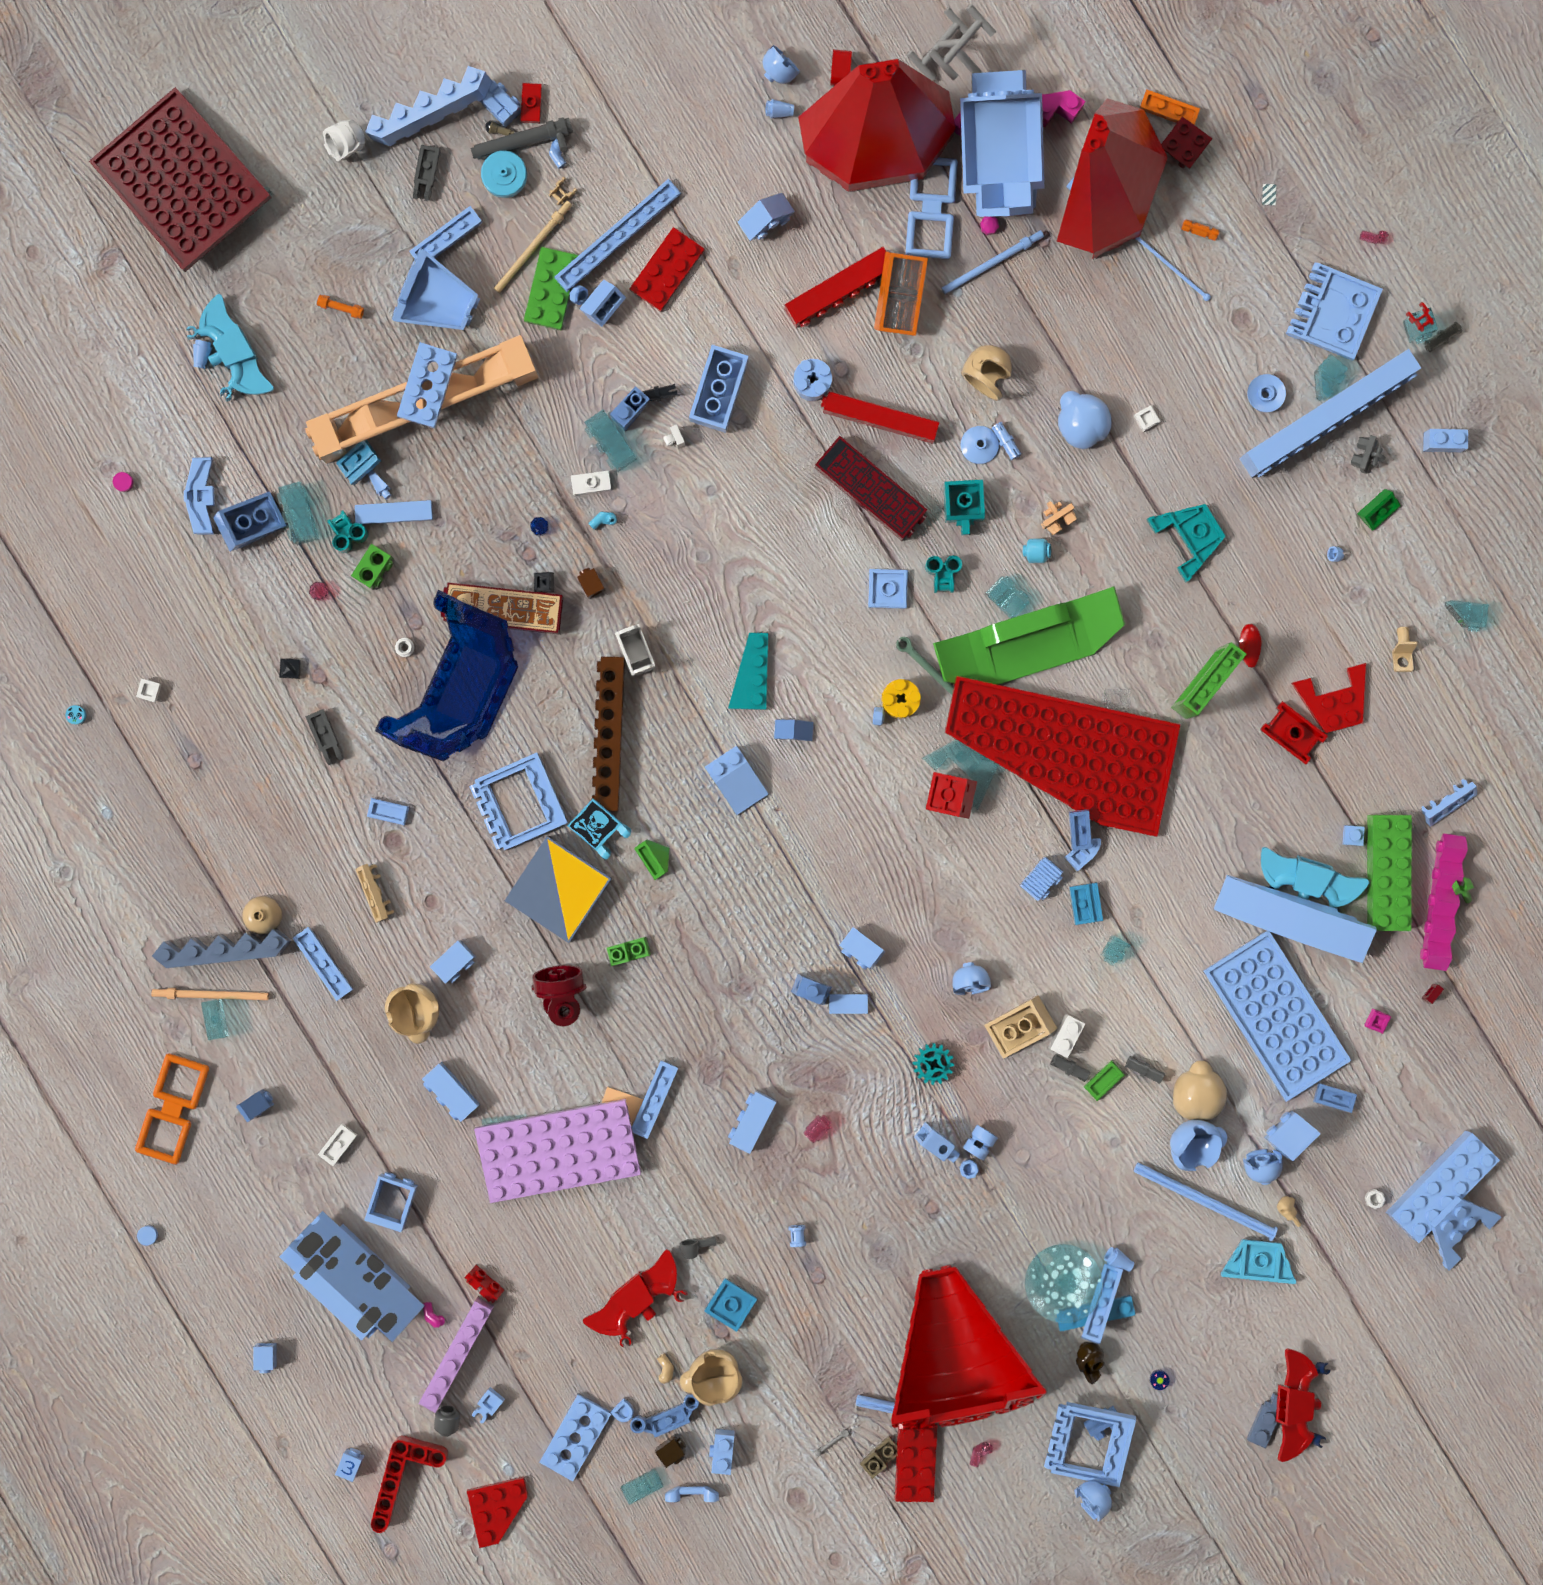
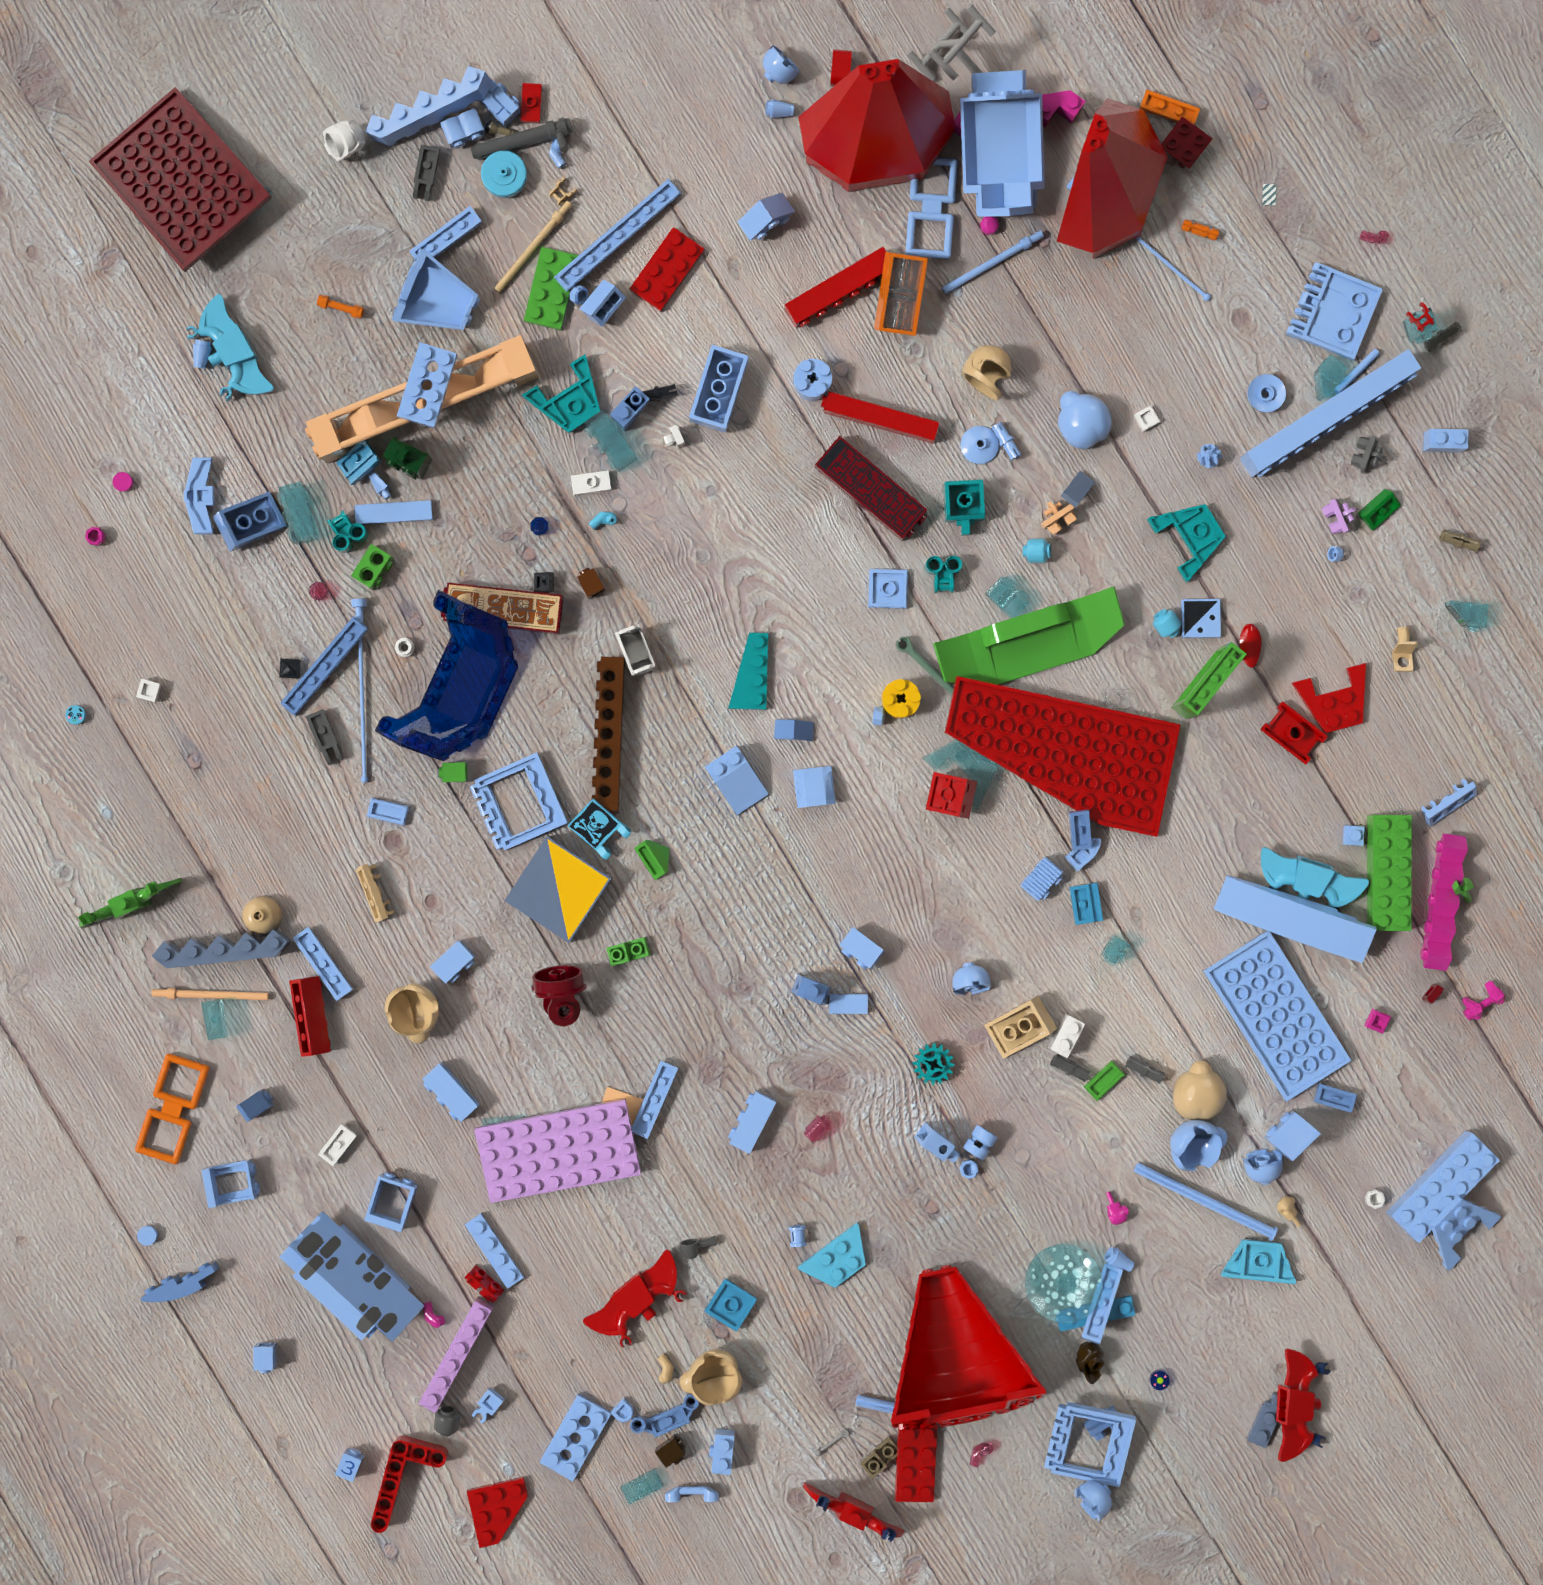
none -> bright green torso [78,878,182,928]
none -> dark pink tile [85,527,106,546]
none -> medium blue slope [140,1262,219,1302]
none -> light blue panel [201,1159,260,1208]
none -> medium blue tile [280,616,369,716]
none -> red brick [289,976,331,1057]
none -> light blue piece [351,599,369,783]
none -> dark green hinge [383,437,433,480]
none -> bright green brick [439,762,468,783]
none -> light blue brick [440,108,486,149]
none -> light blue plate [465,1213,524,1289]
none -> teal wing [521,354,601,434]
none -> light blue slope [793,766,836,808]
none -> medium azure wing [798,1222,866,1288]
none -> red torso [802,1482,905,1542]
none -> sand blue tile [1061,471,1095,508]
none -> dark pink piece [1106,1192,1129,1225]
none -> medium azure head [1153,609,1182,638]
none -> tile [1181,599,1221,638]
none -> light blue gear [1197,444,1222,468]
none -> lavender hips [1322,499,1357,534]
none -> light blue bar [1334,349,1380,394]
none -> dark tan pin [1439,529,1481,552]
none -> dark pink piece [1463,981,1505,1021]

